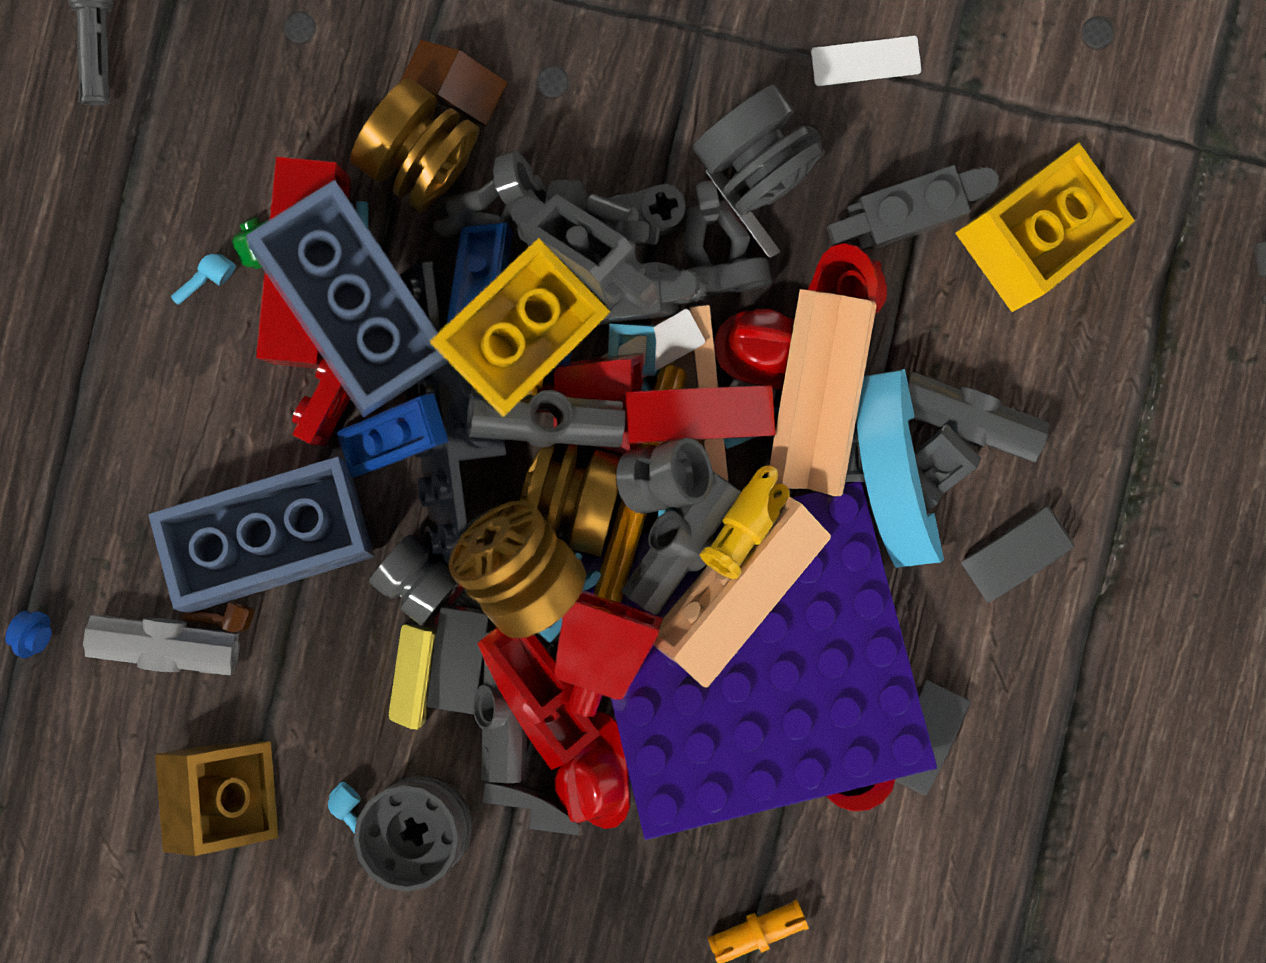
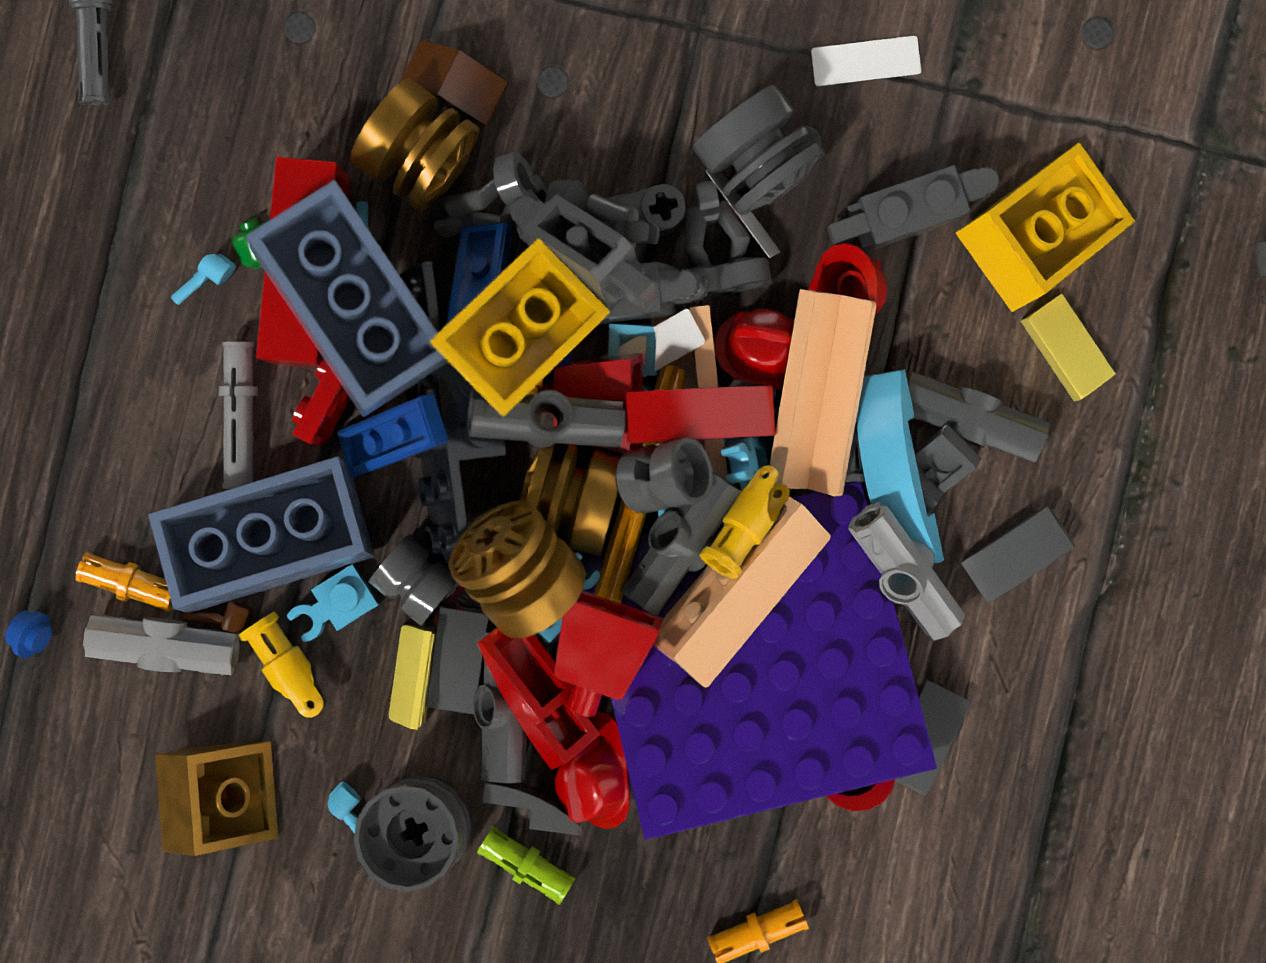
none -> light orange pin [76,552,173,612]
none -> light grey pin [218,342,258,489]
none -> yellow piece [238,611,323,718]
none -> medium azure plate [287,563,380,642]
none -> lime pin [477,826,576,905]
none -> medium azure plate [721,437,770,490]
none -> light grey piece [848,502,965,641]
none -> light yellow slope [1021,294,1116,401]

